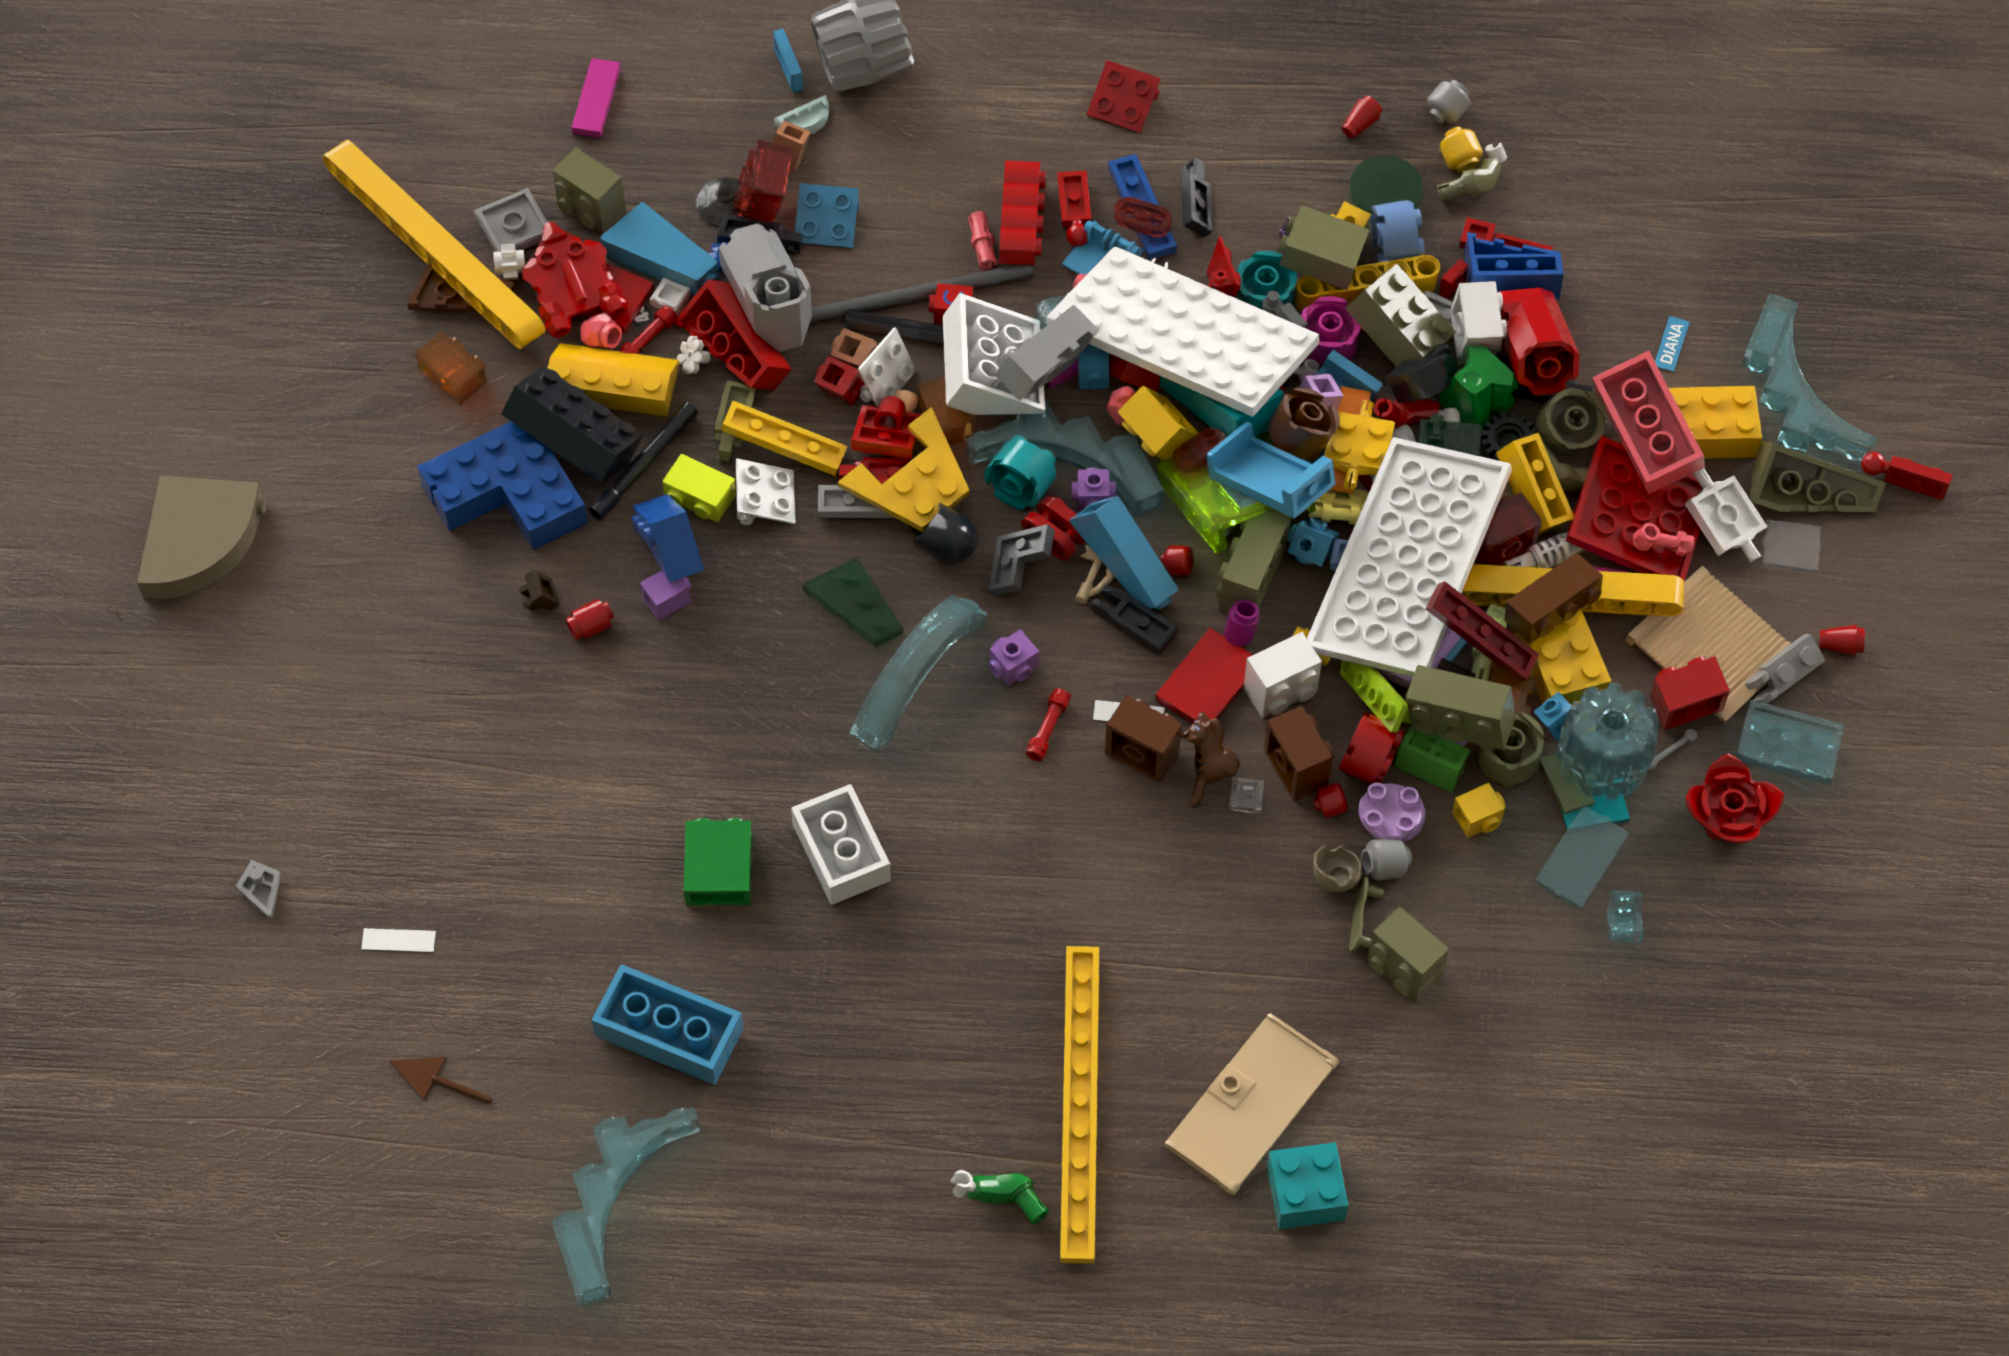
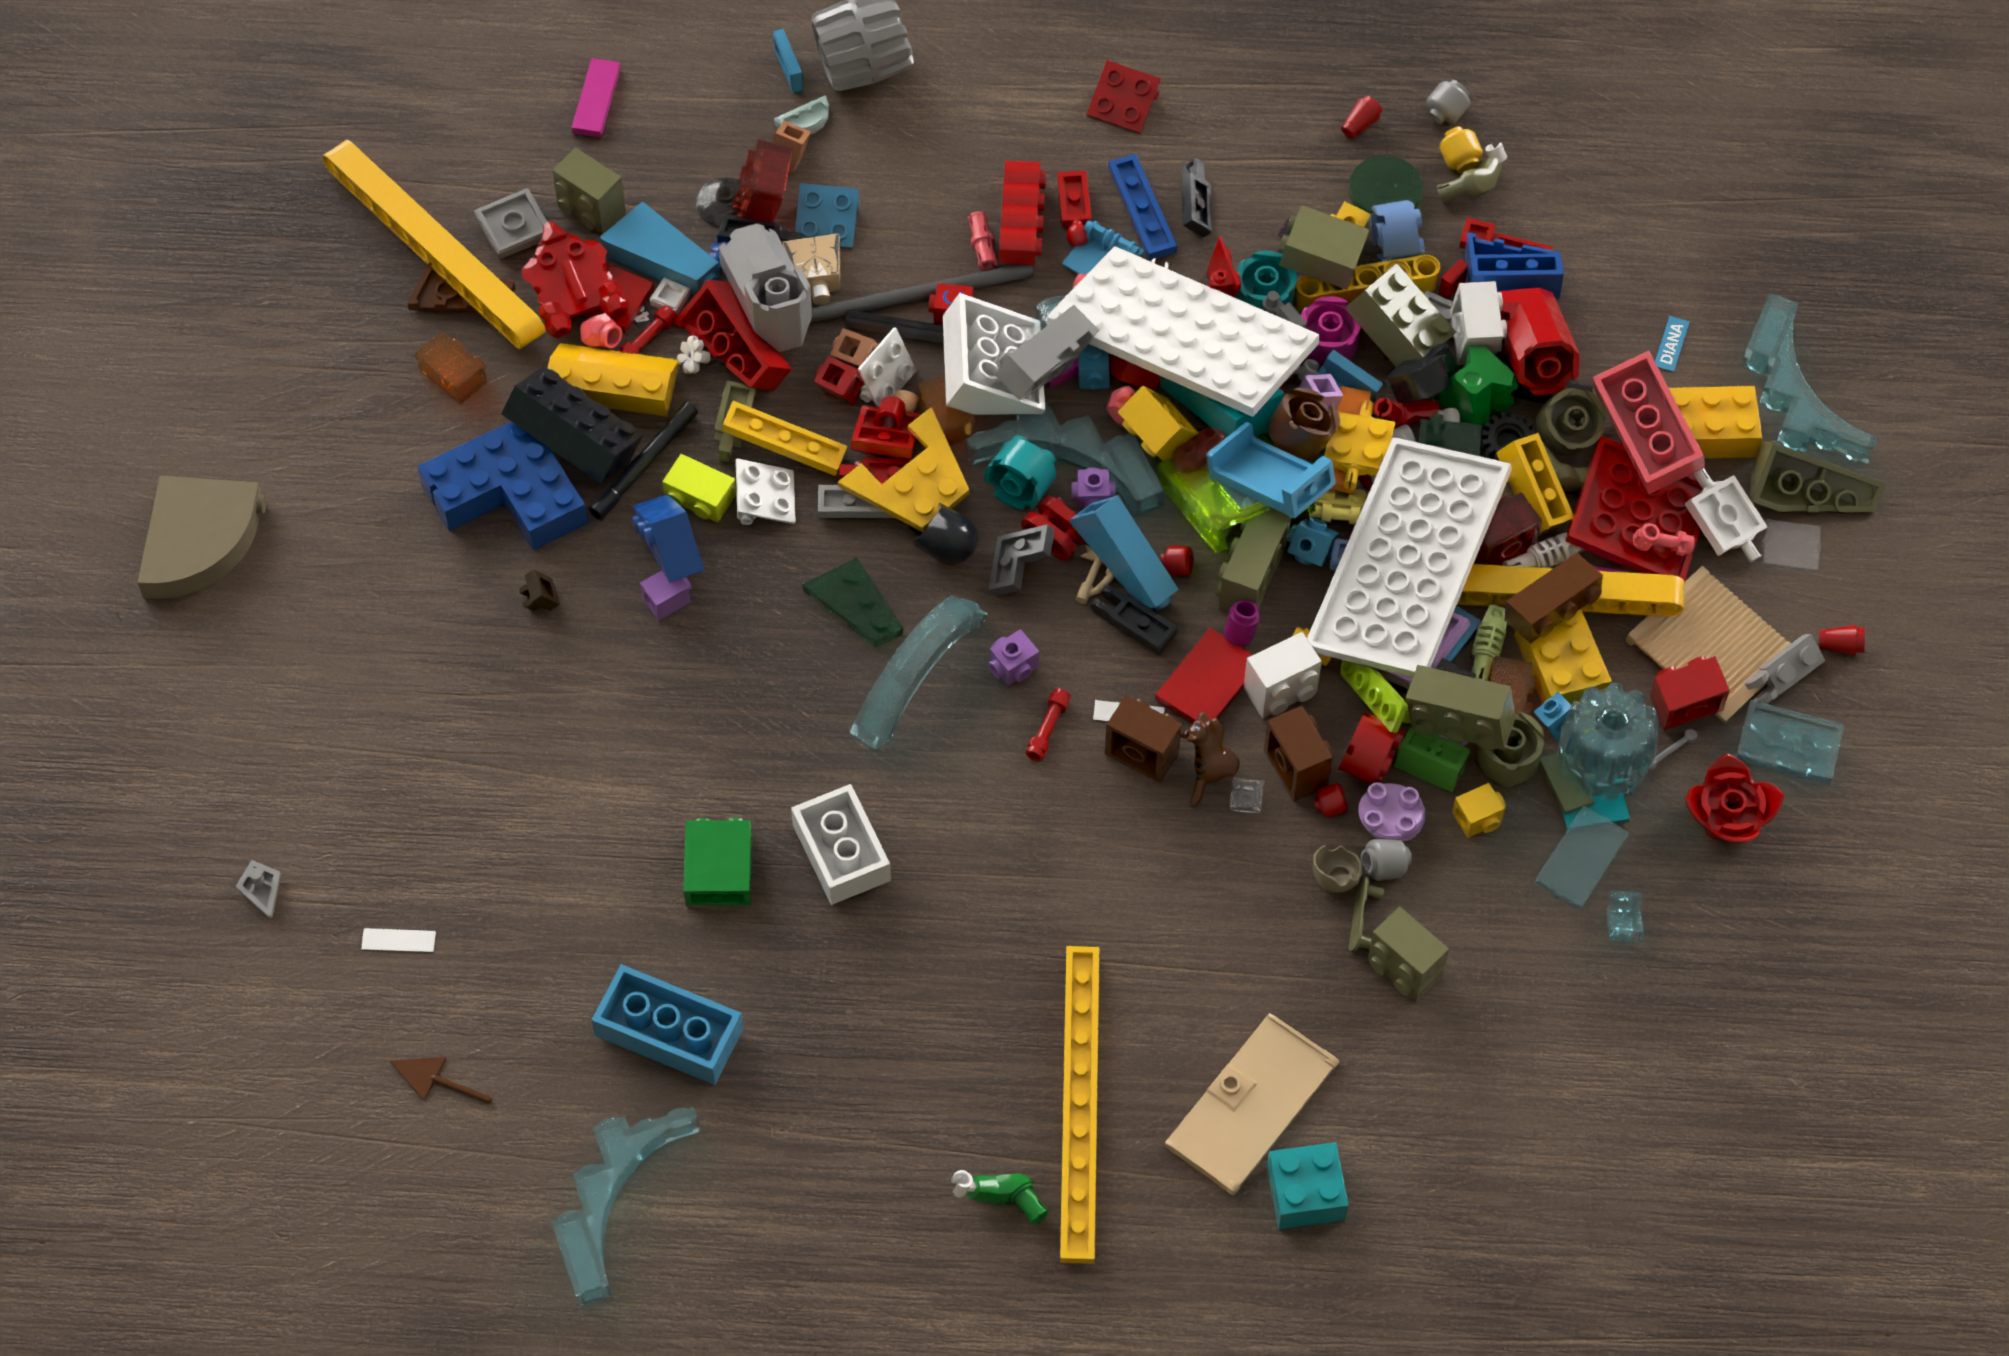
white gear [493,243,525,281] -> none
red brick [565,598,614,641] -> none
clear red plate [1114,197,1172,237] -> none
dark red plate [1425,581,1539,682] -> none
red plate [1861,451,1953,500] -> none
none -> tan torso [783,233,841,305]

